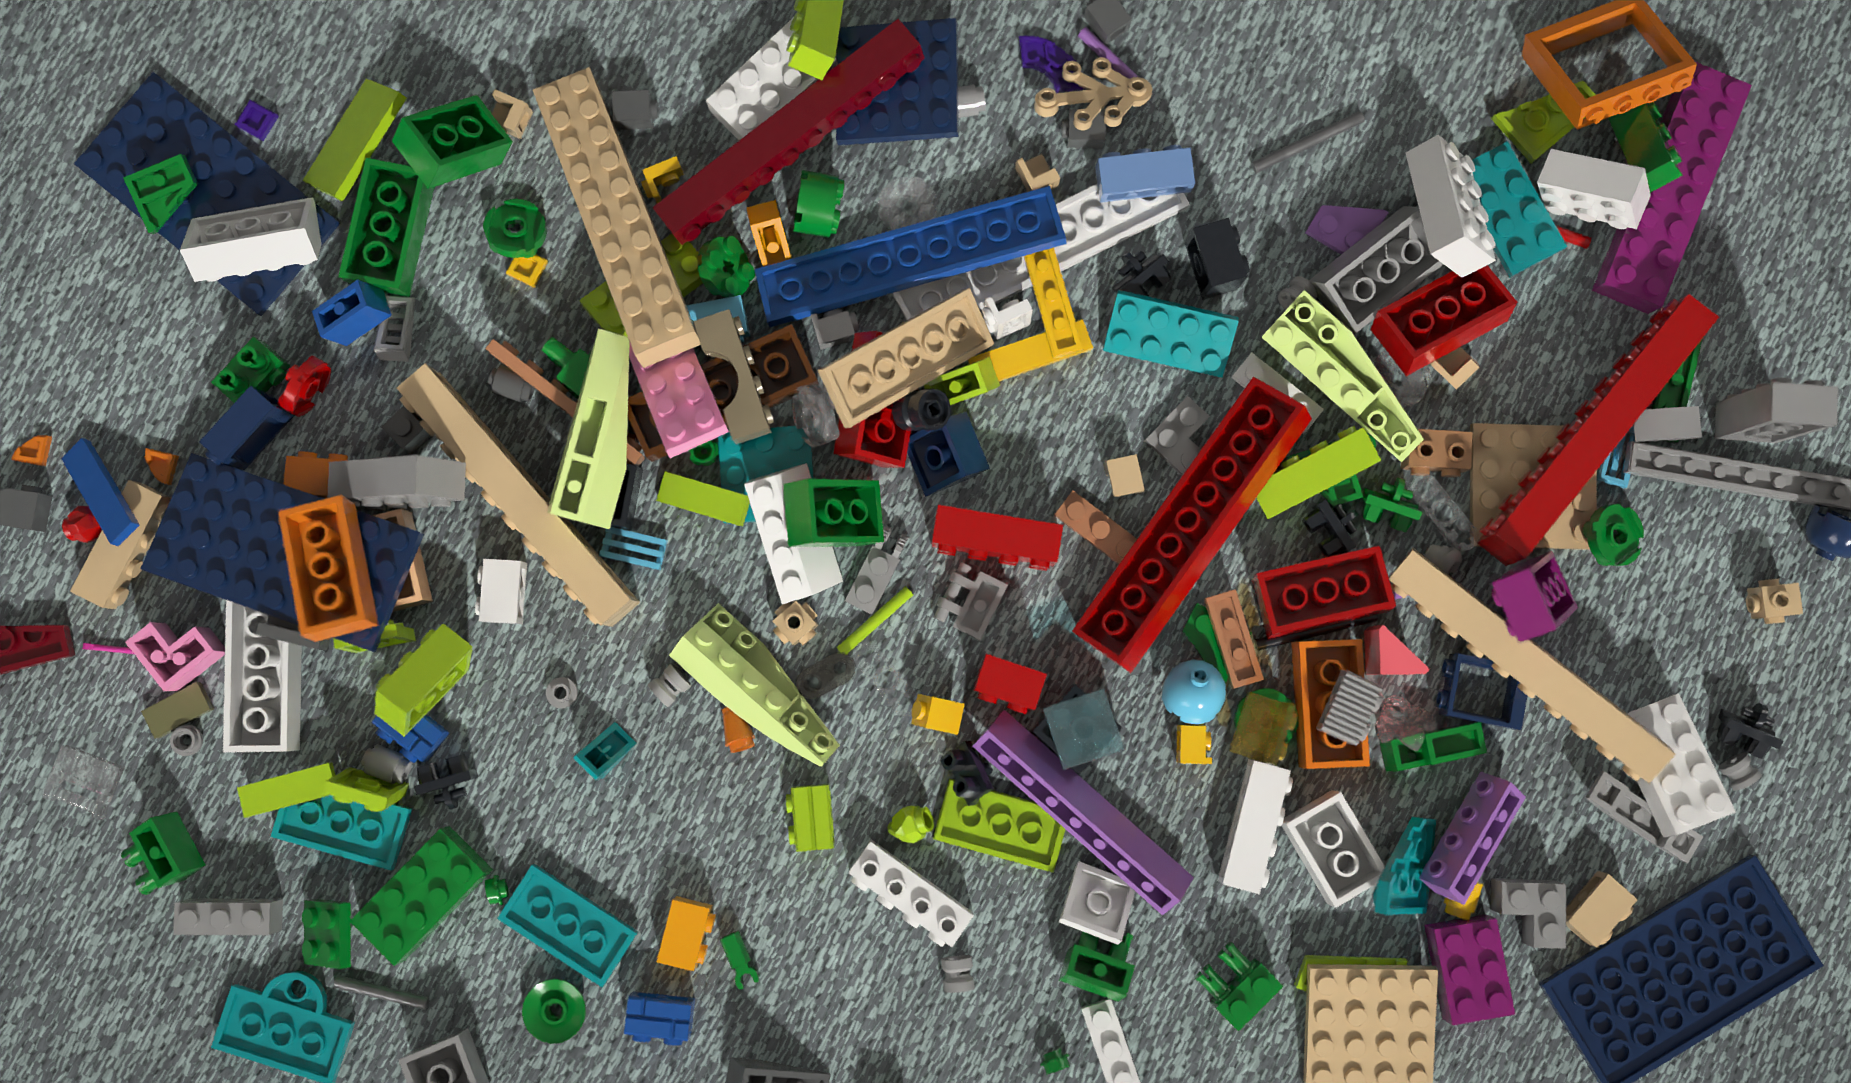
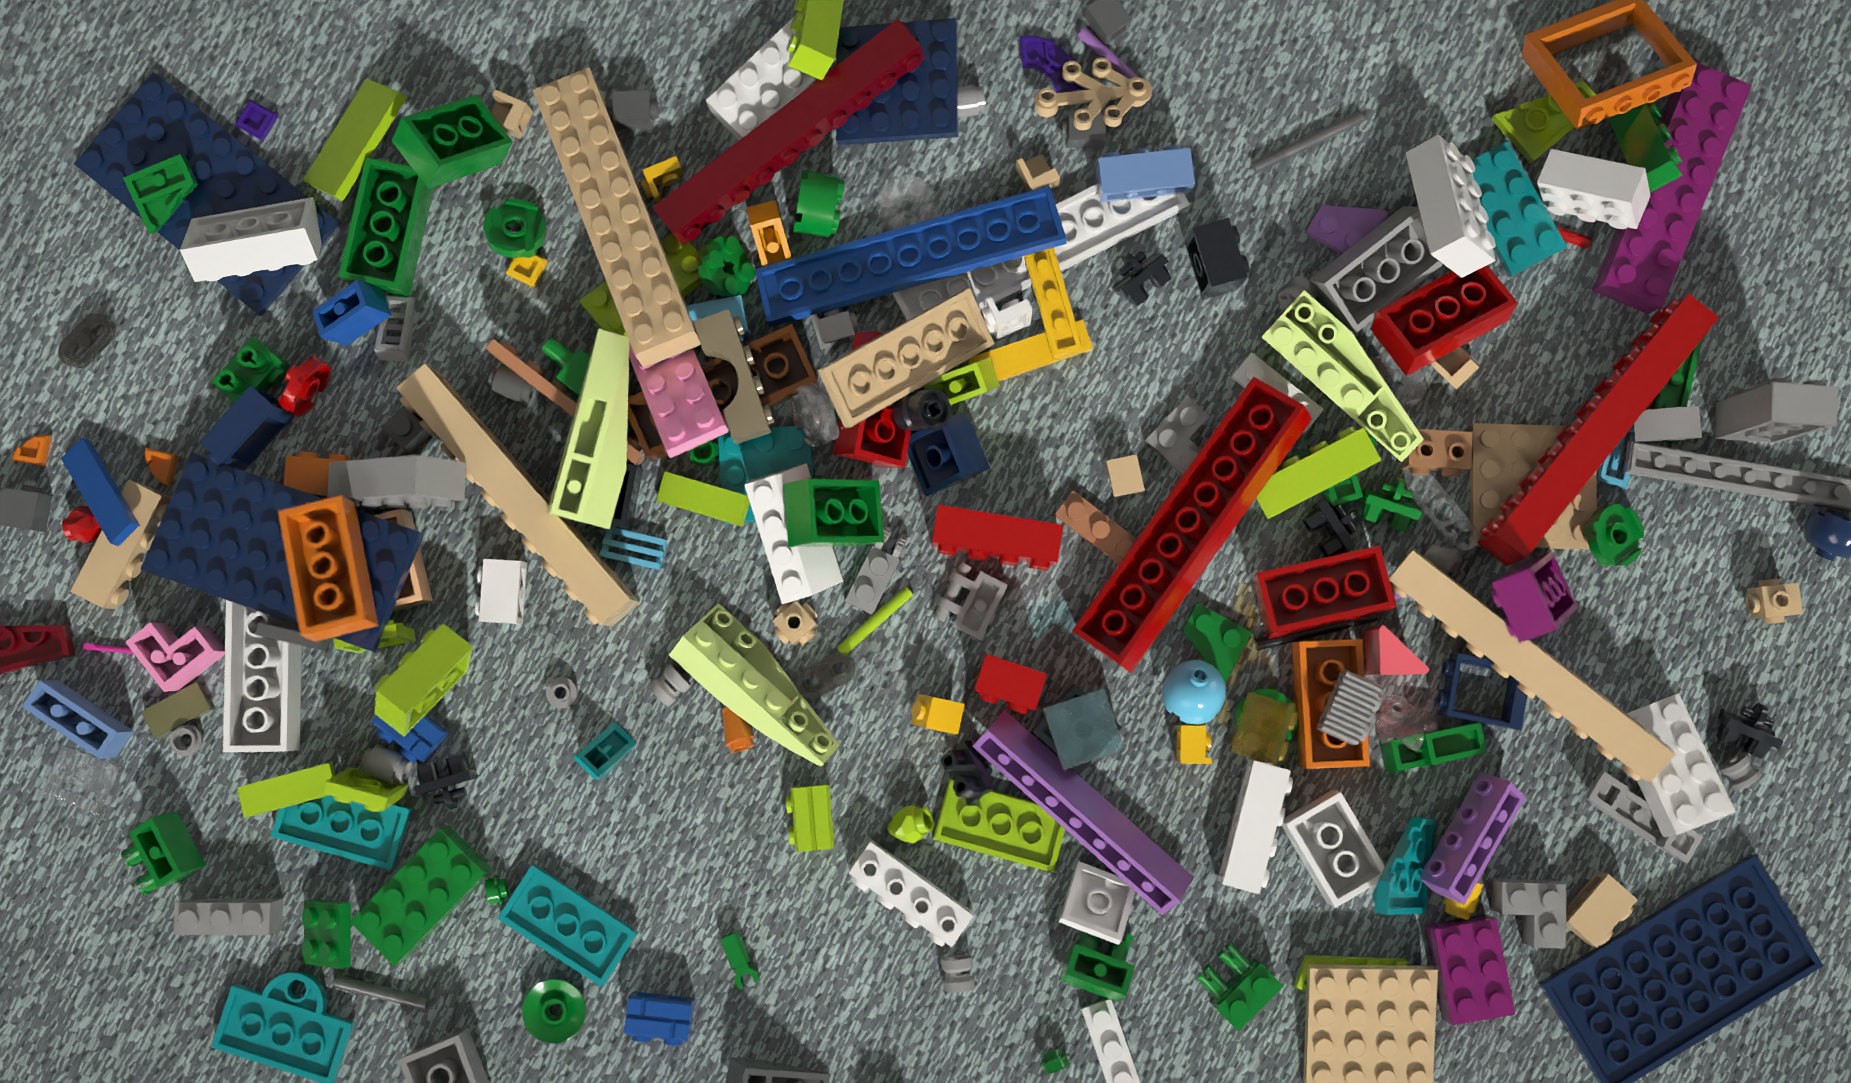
light orange brick [657,896,716,971] -> none
teal plate [1103,290,1239,378] -> none
nougat plate [1204,589,1264,689] -> none
none -> medium blue brick [22,680,134,759]
none -> clear smoke plate [58,314,116,368]

